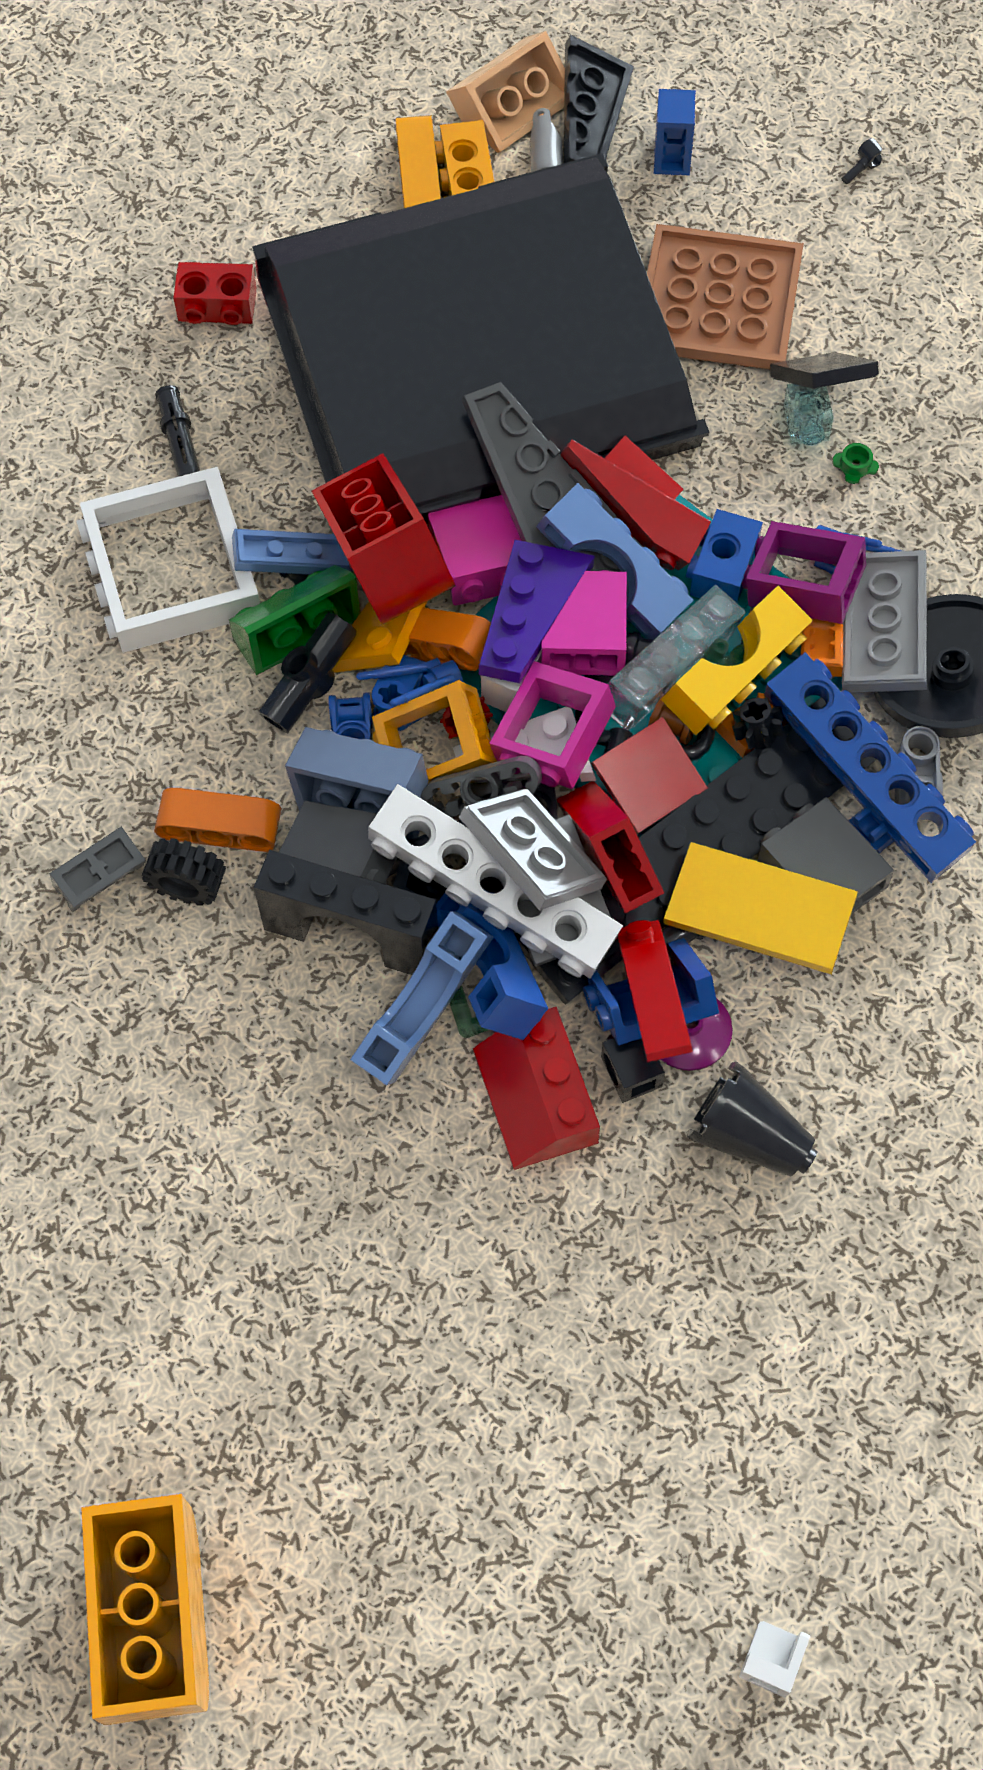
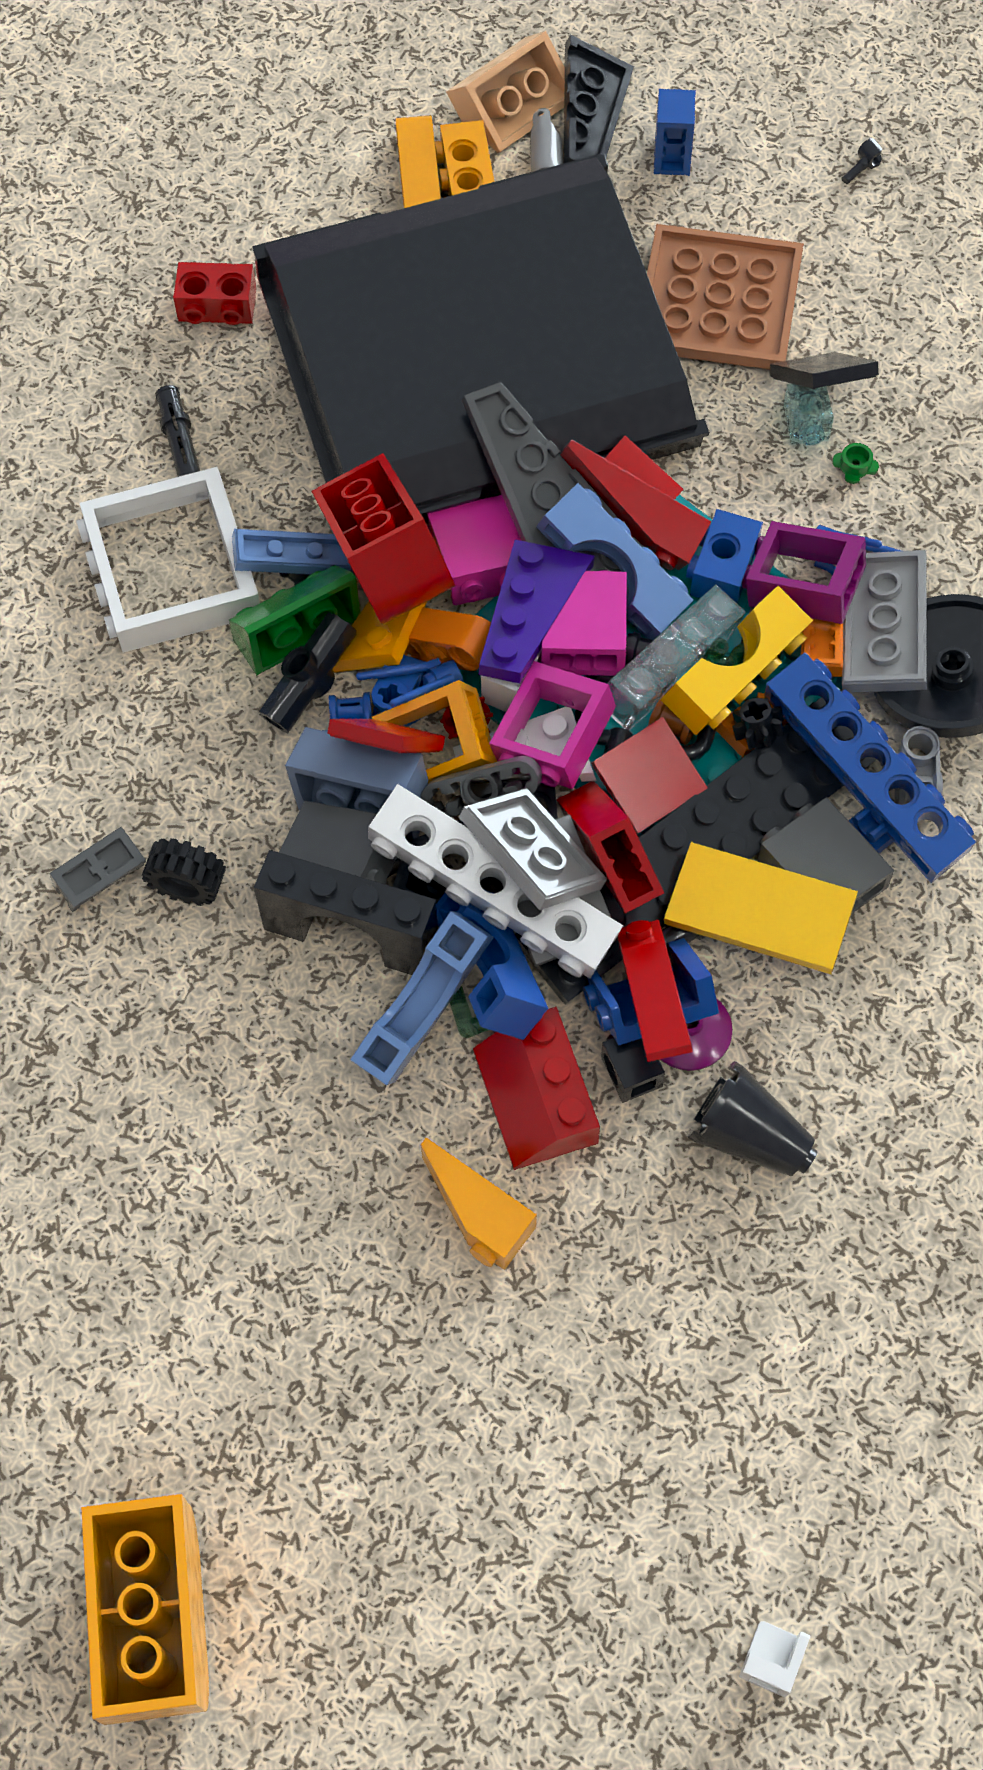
orange beam [154,788,282,852] -> none
none -> red tile [327,719,445,753]
none -> light orange slope [421,1138,537,1270]

